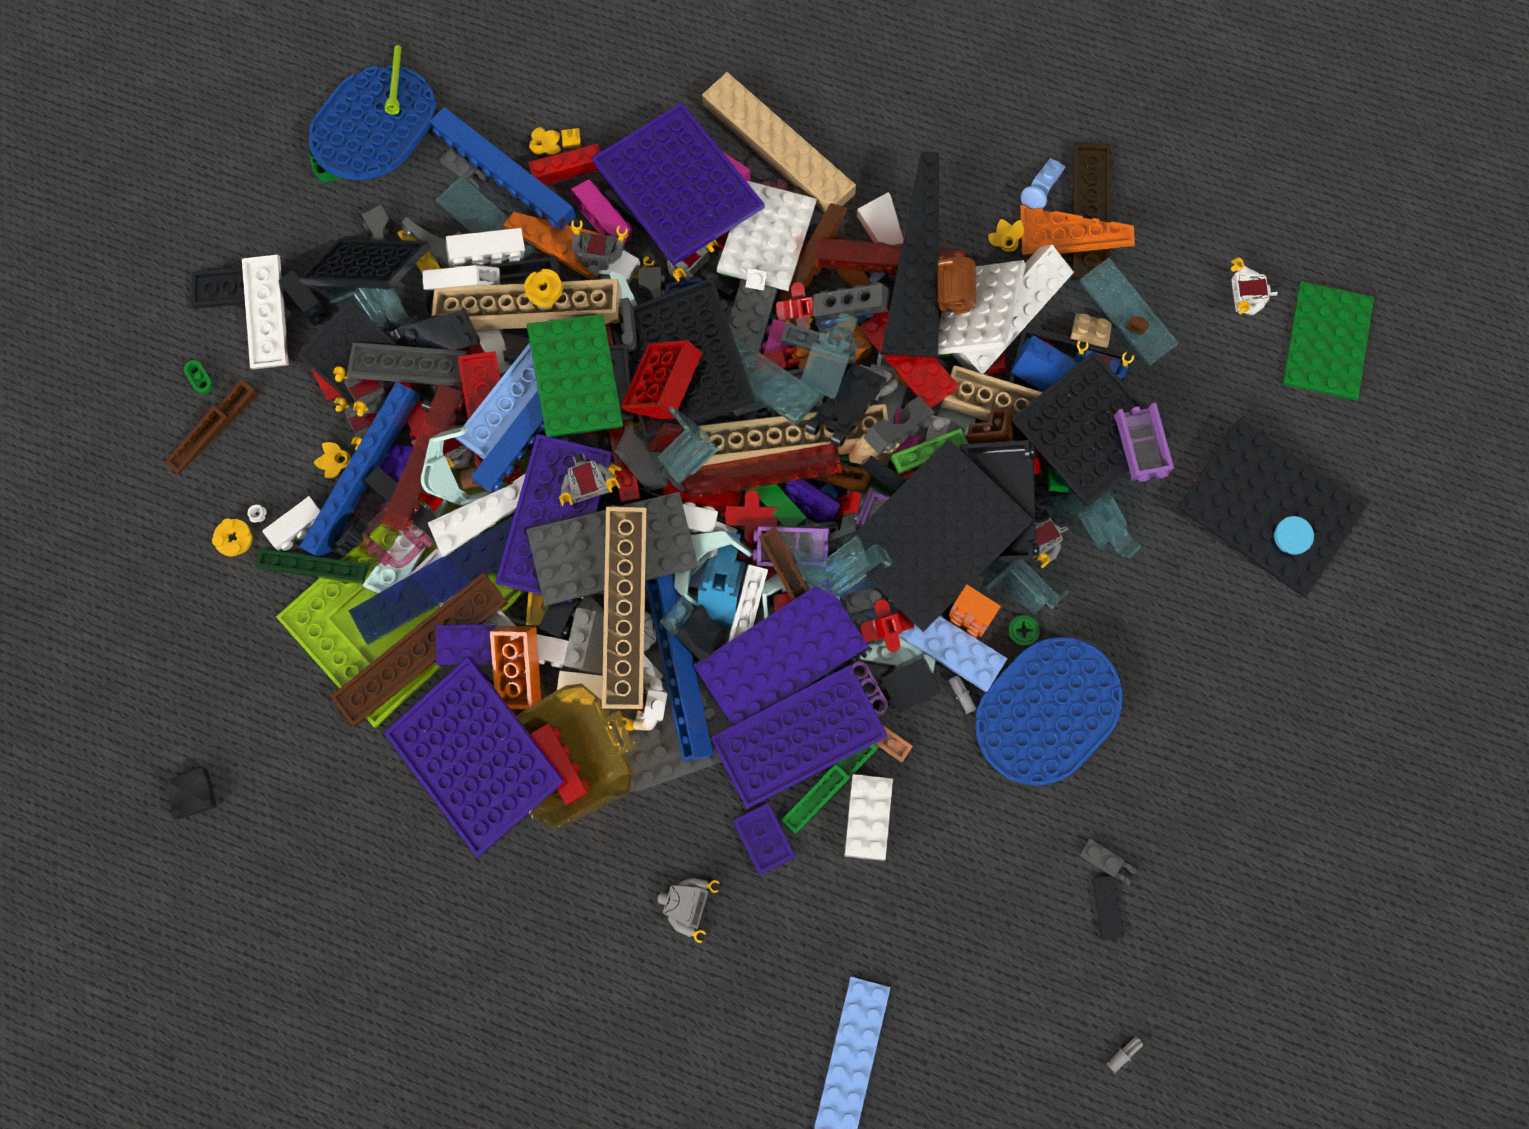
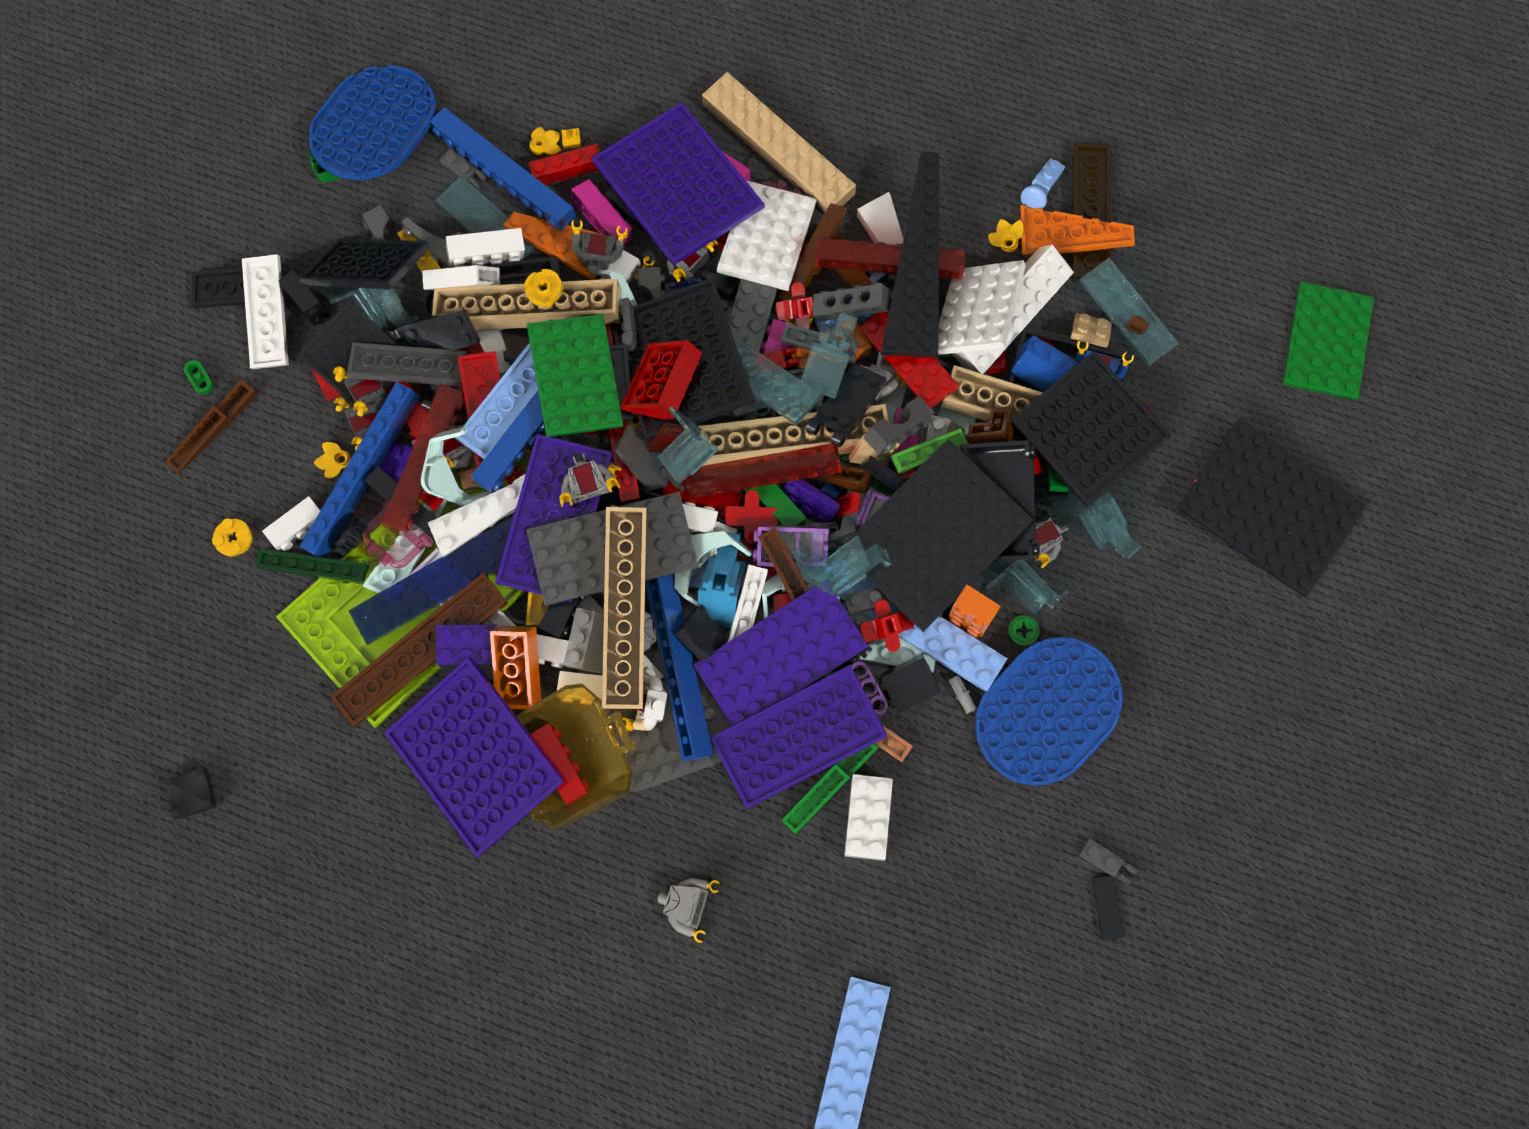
white plate [248,505,267,523] -> none
lime piece [385,45,402,115] -> none
clear light blue plate [660,595,696,636] -> none
dark purple plate [733,803,795,876] -> none
white plate [745,268,768,290] -> none
dark orange container [938,253,976,314] -> none
light grey axle [1106,1037,1143,1073] -> none
door [1114,403,1174,482] -> none
torso [1231,258,1278,315] -> none
medium azure tile [1274,516,1314,555] -> none

